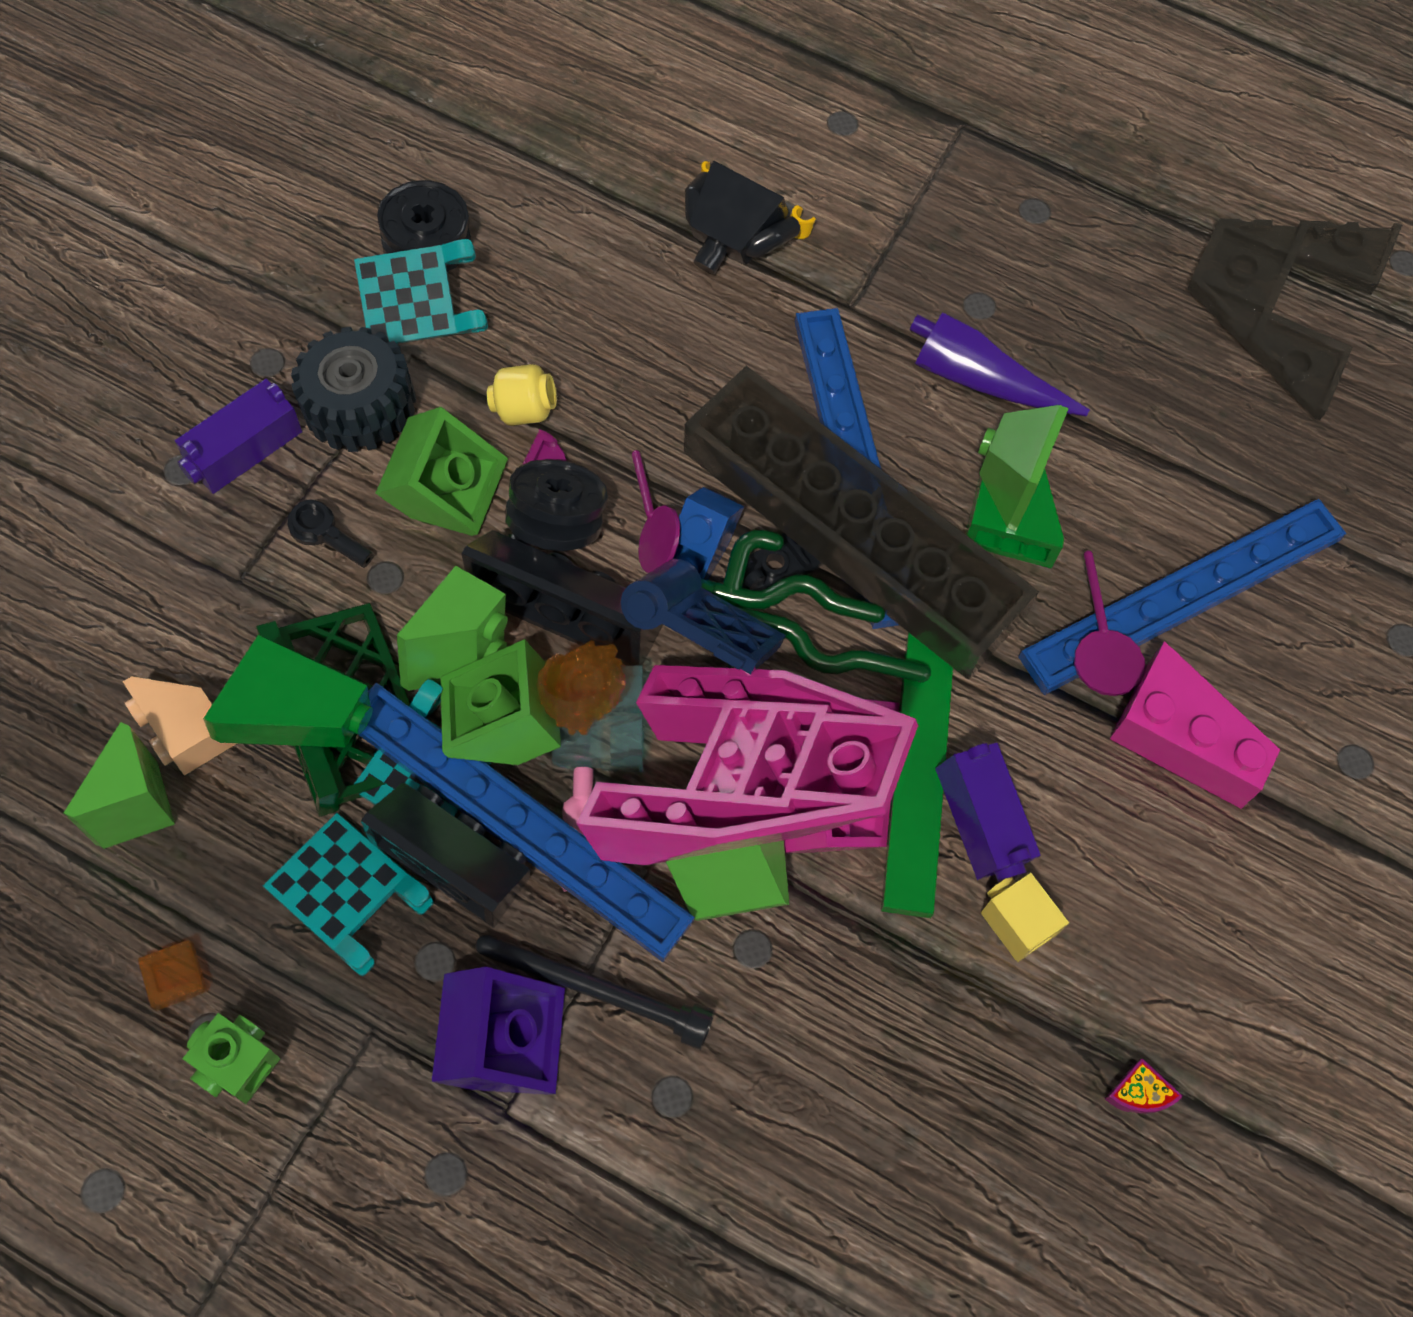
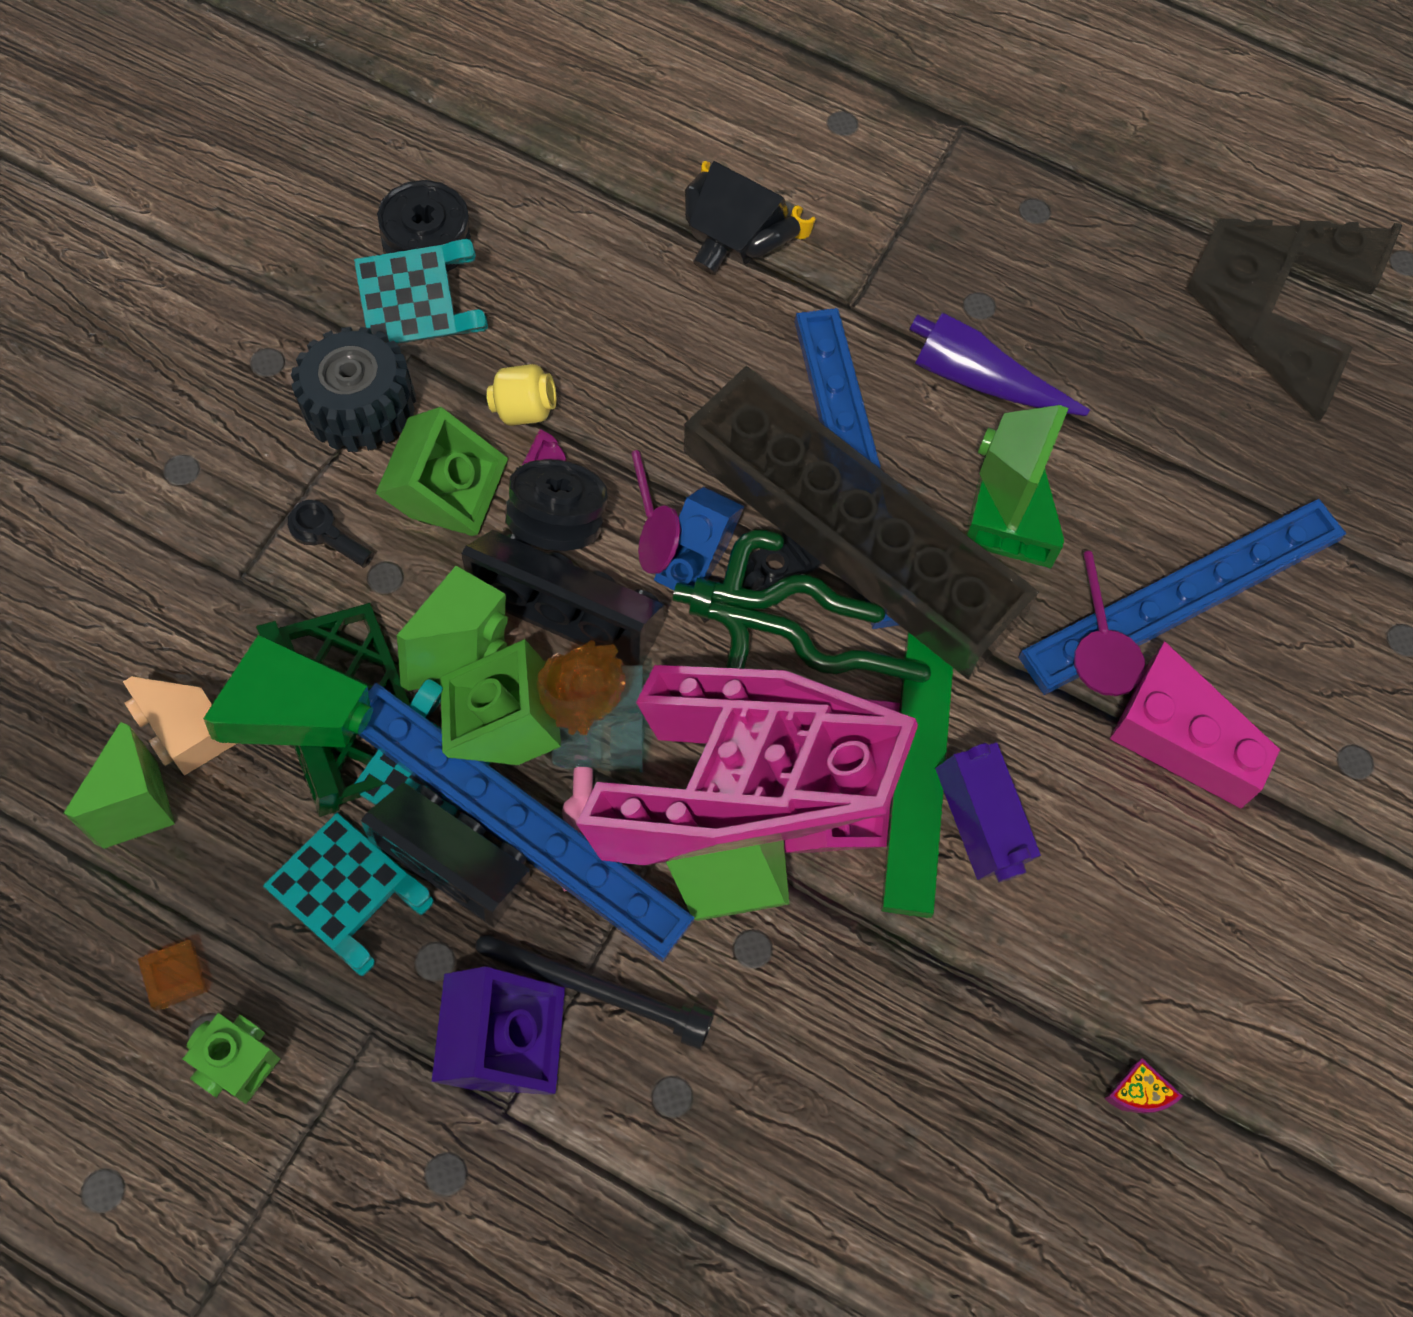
dark purple brick [174,379,302,494] -> none
dark blue piece [621,559,786,675] -> none
light yellow brick [981,873,1069,963] -> none

